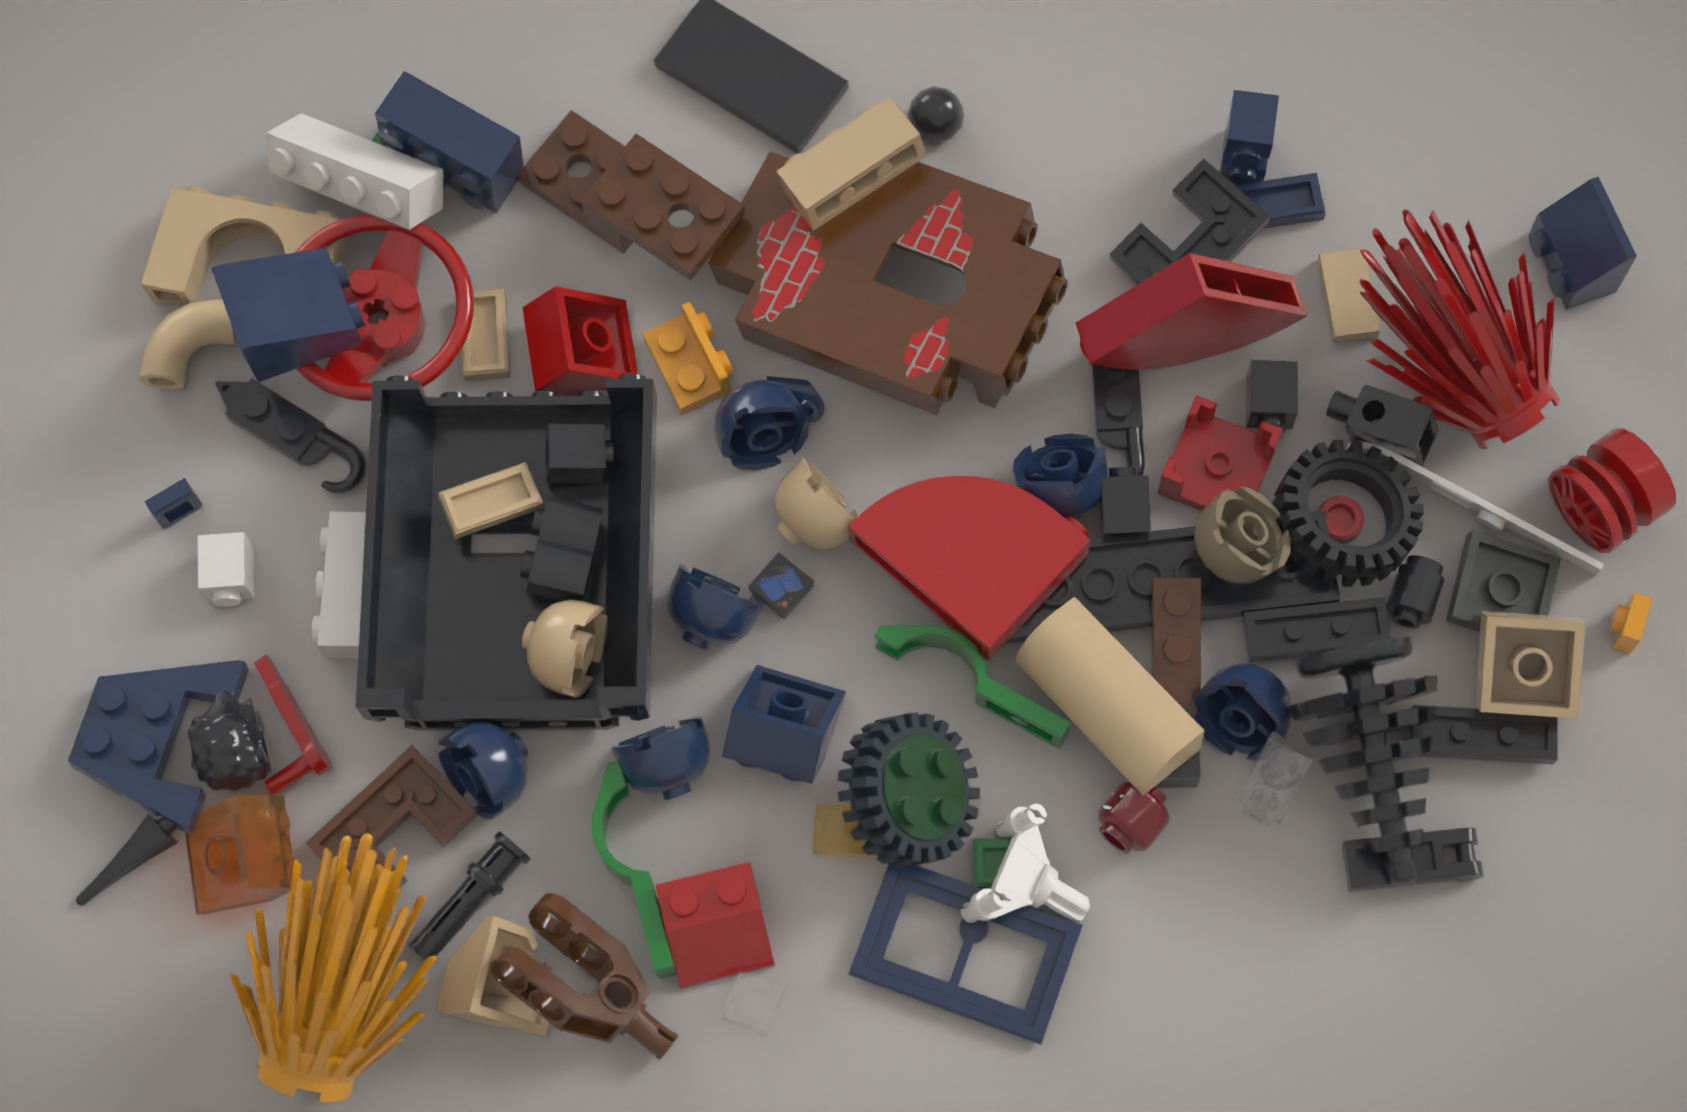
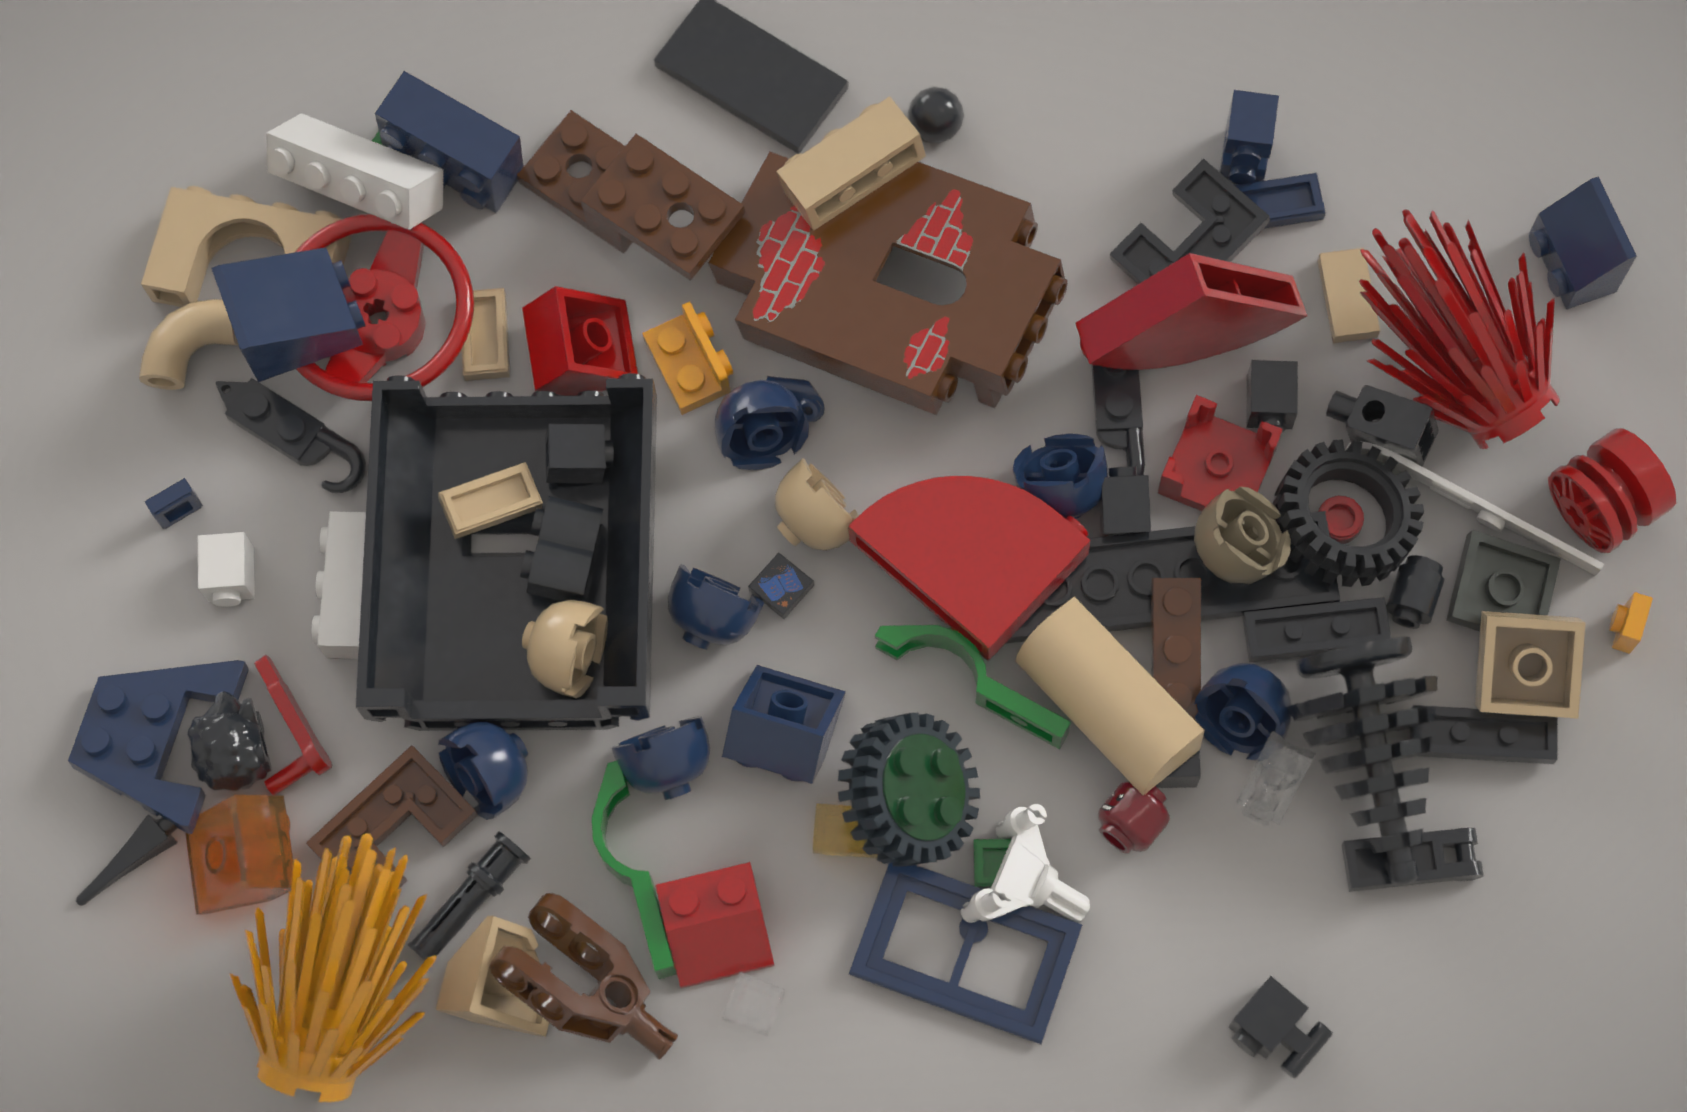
none -> black brick [1229,976,1333,1079]

